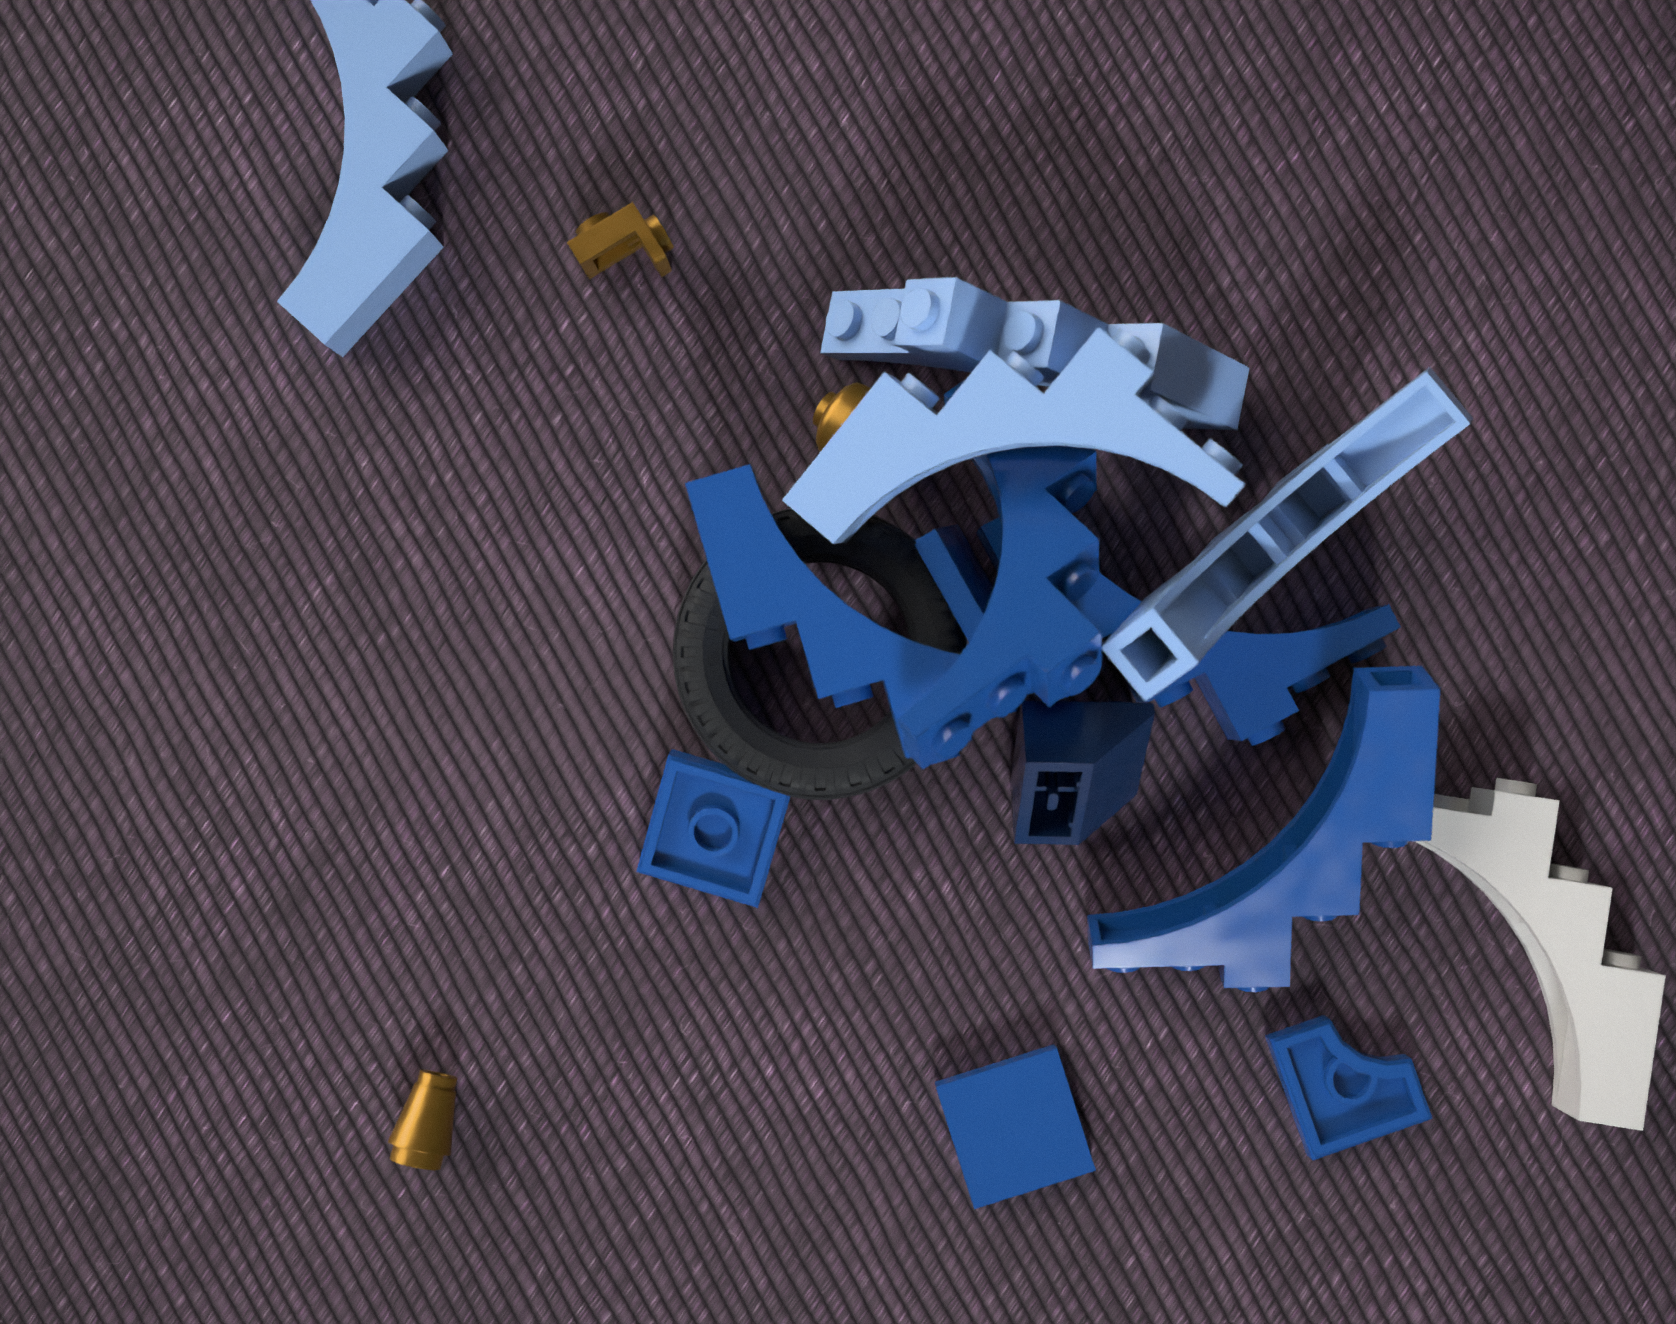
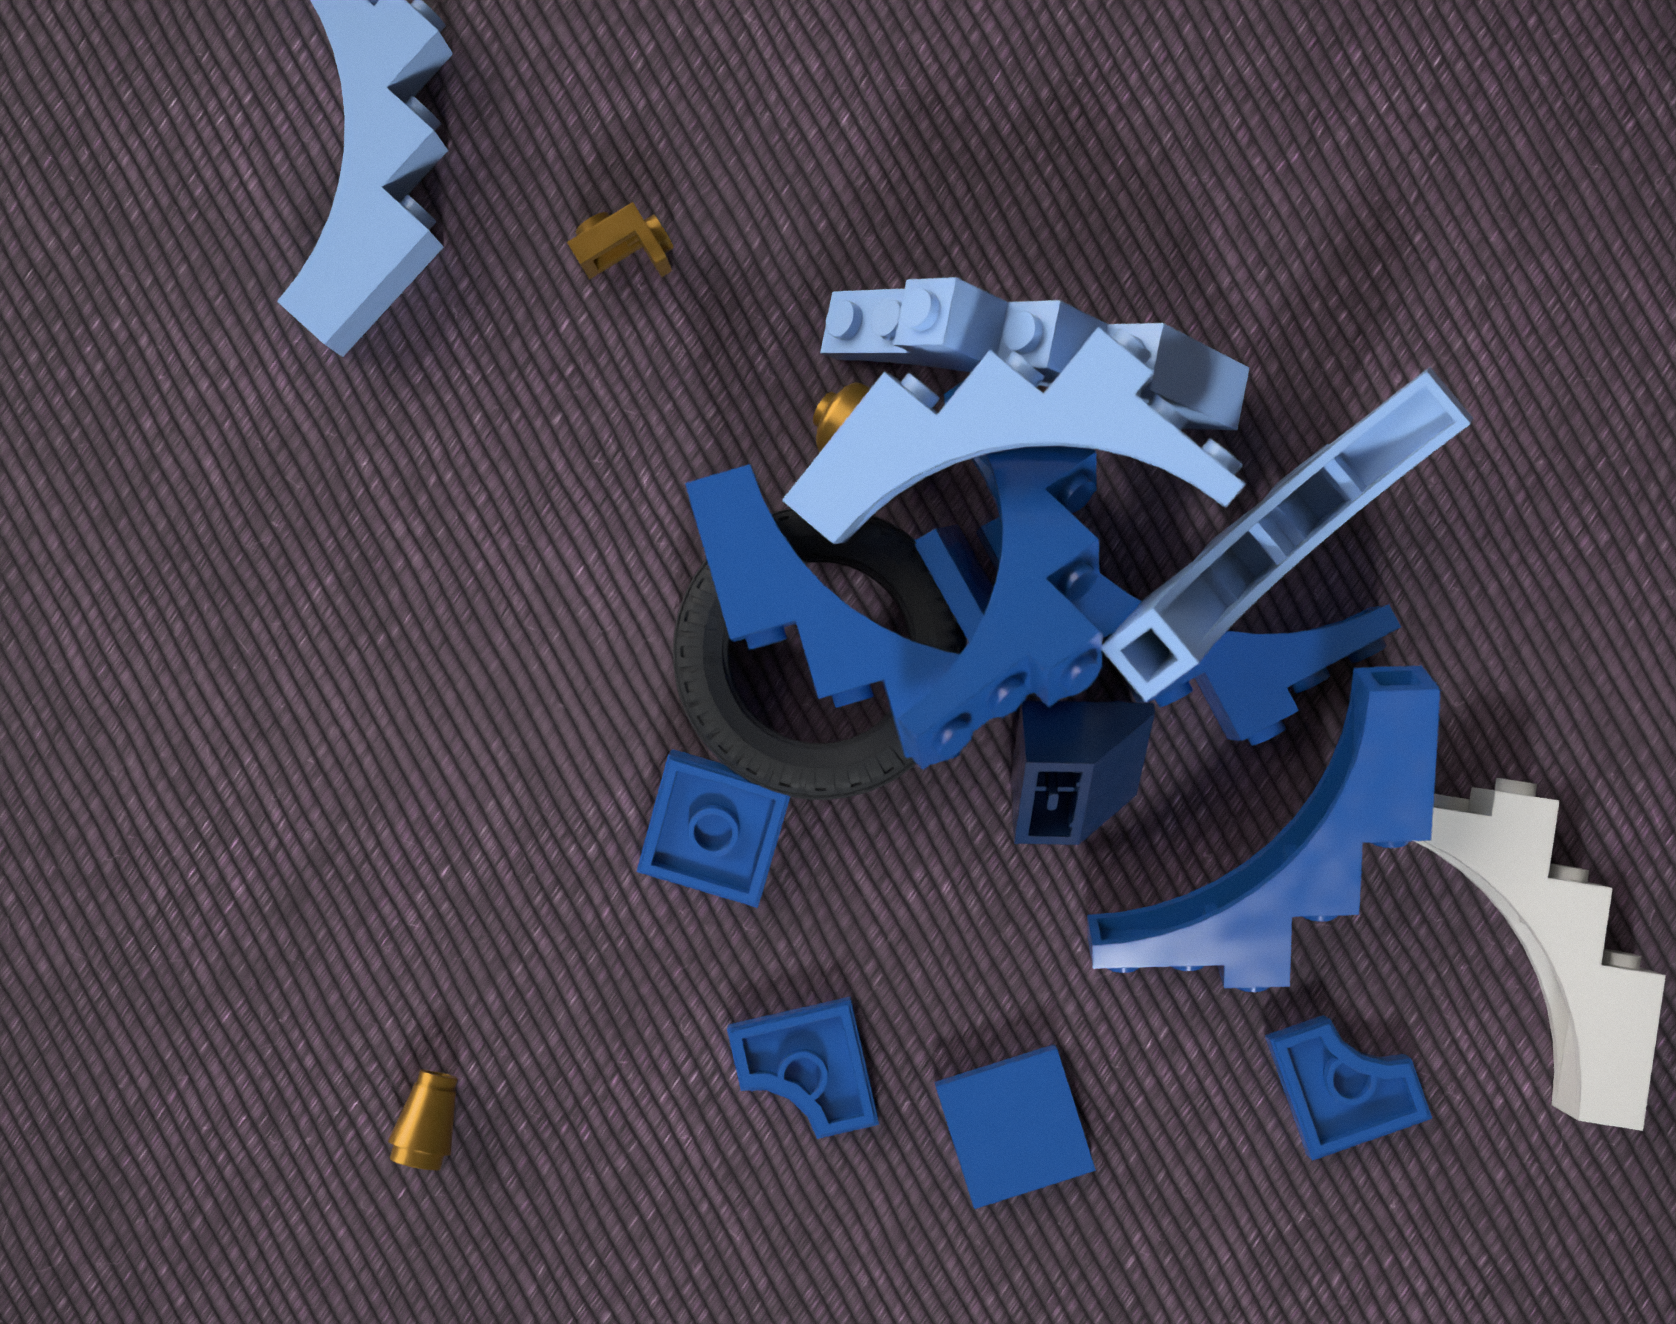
none -> blue tile [727,996,879,1139]

